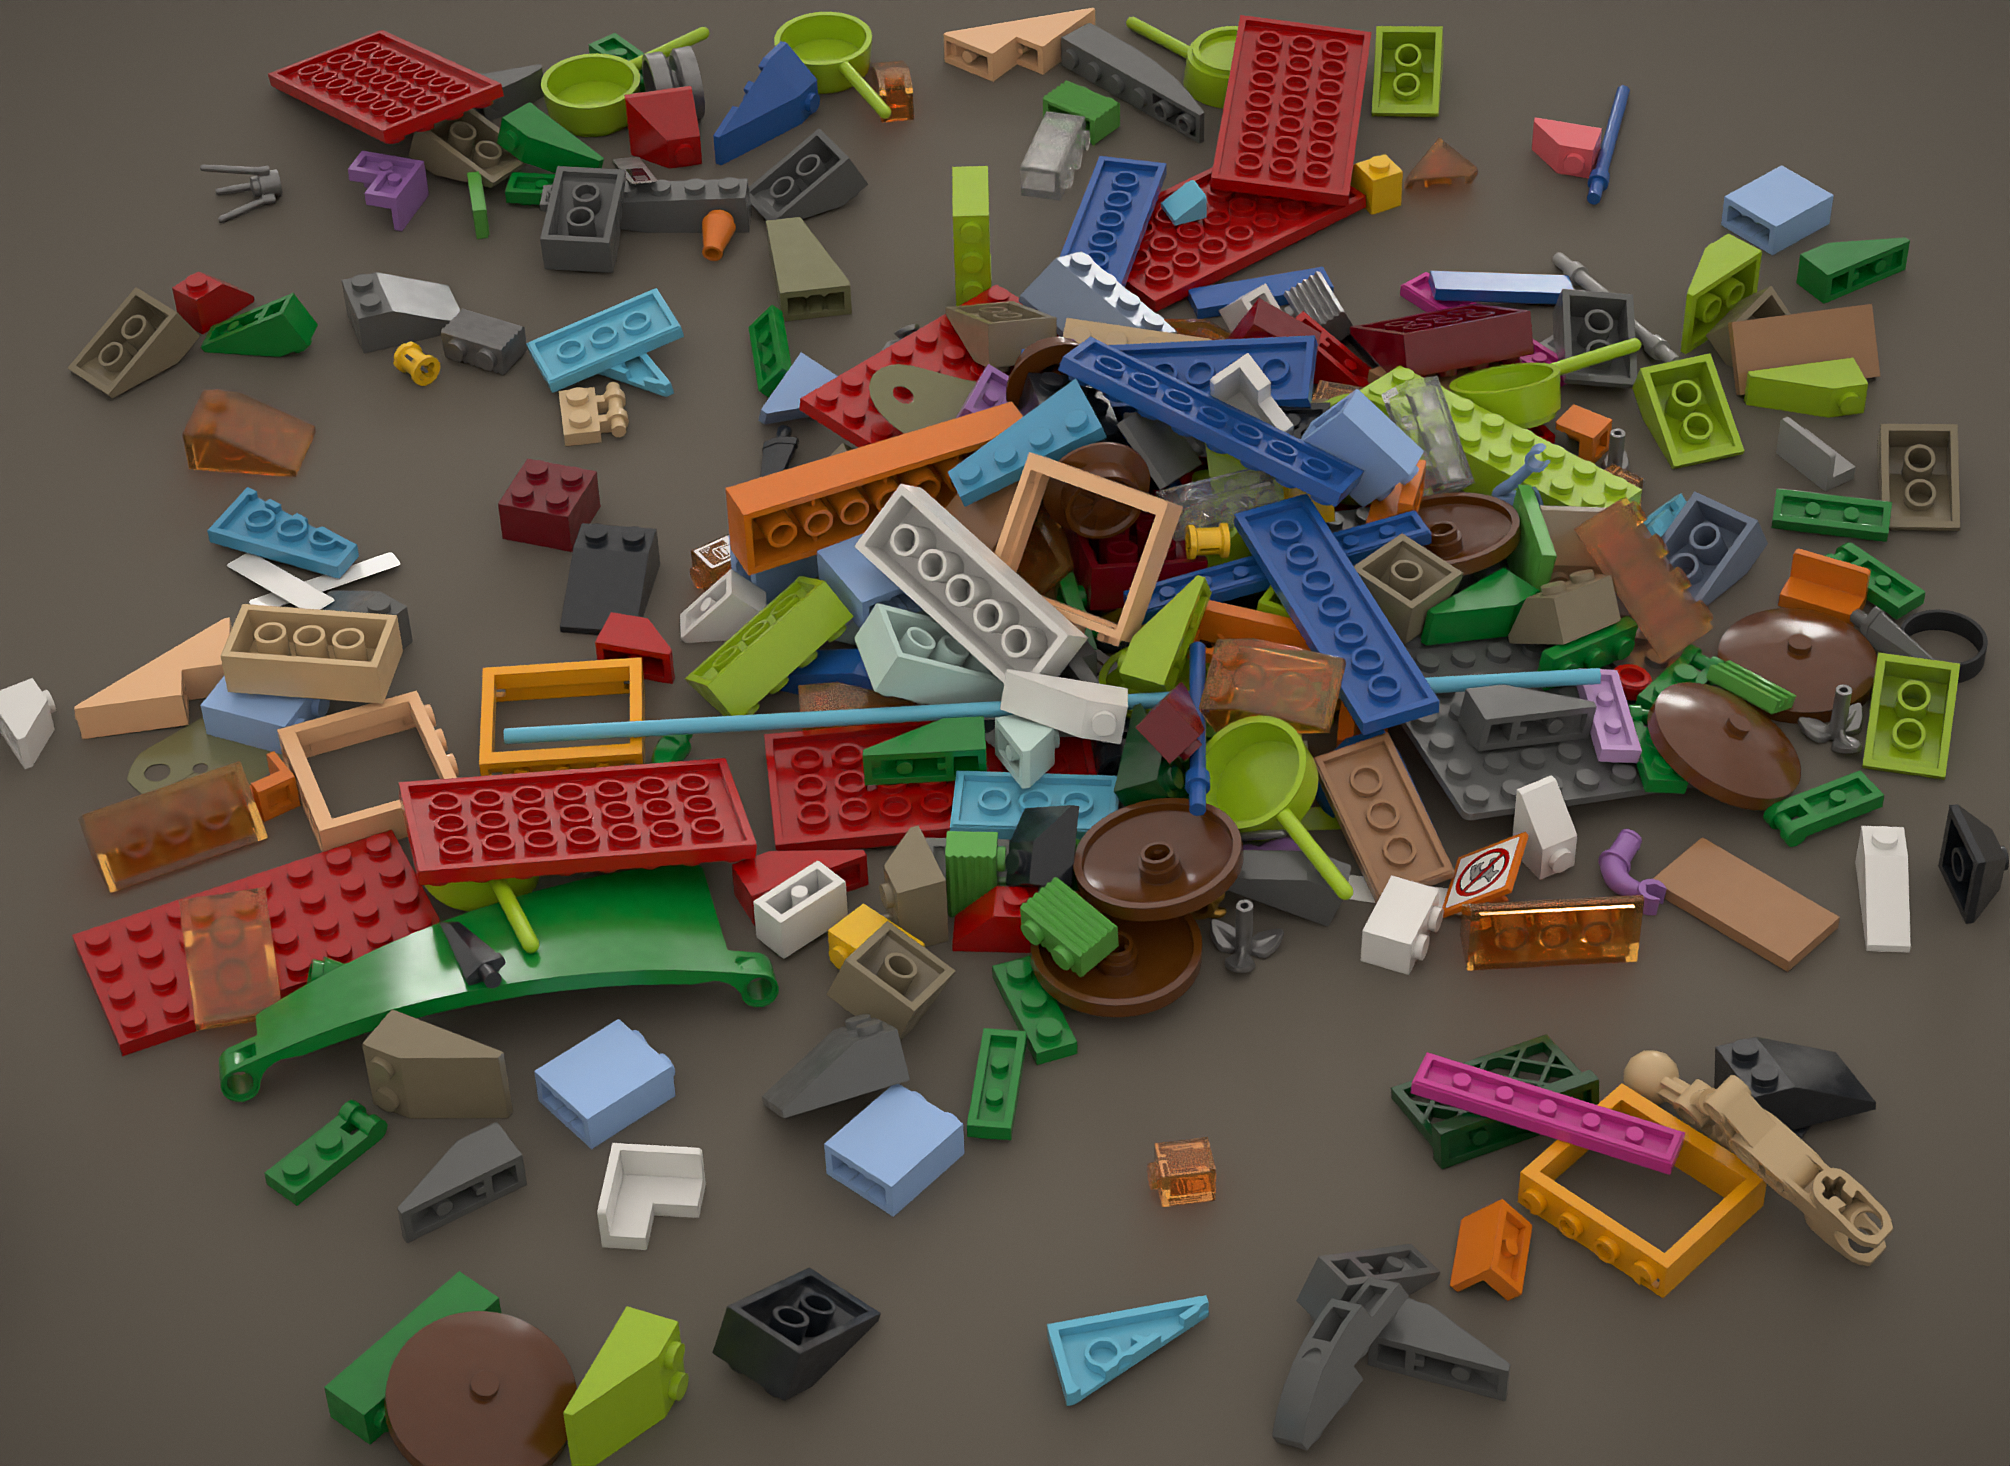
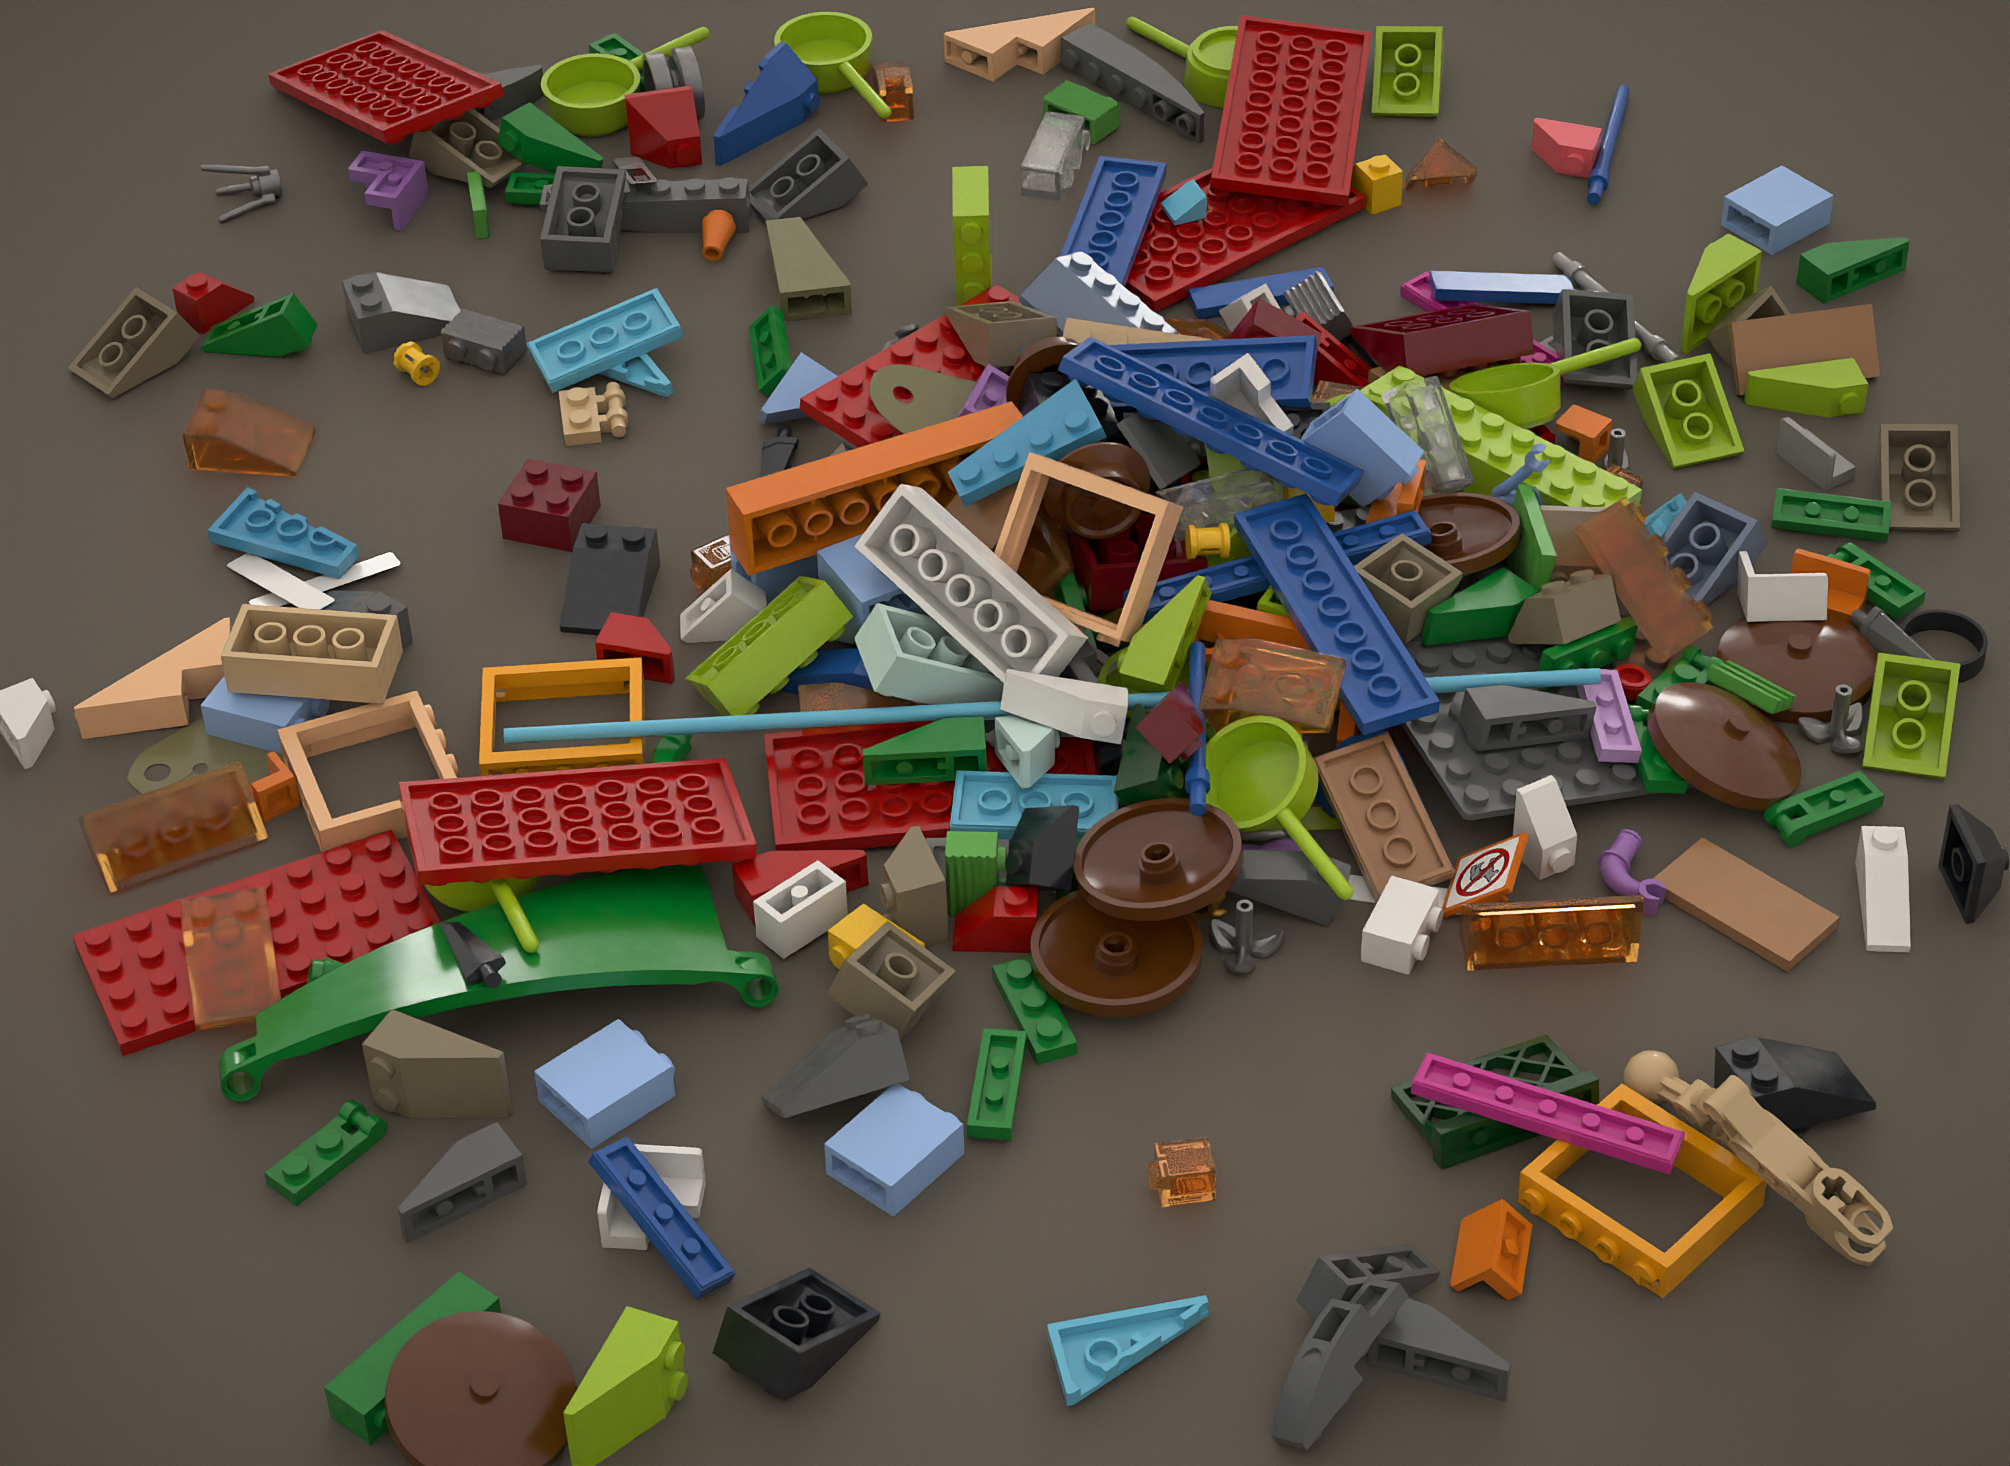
bright green brick [1020,877,1119,977] -> none
none -> blue tile [588,1136,736,1299]
none -> white panel [1737,551,1828,622]

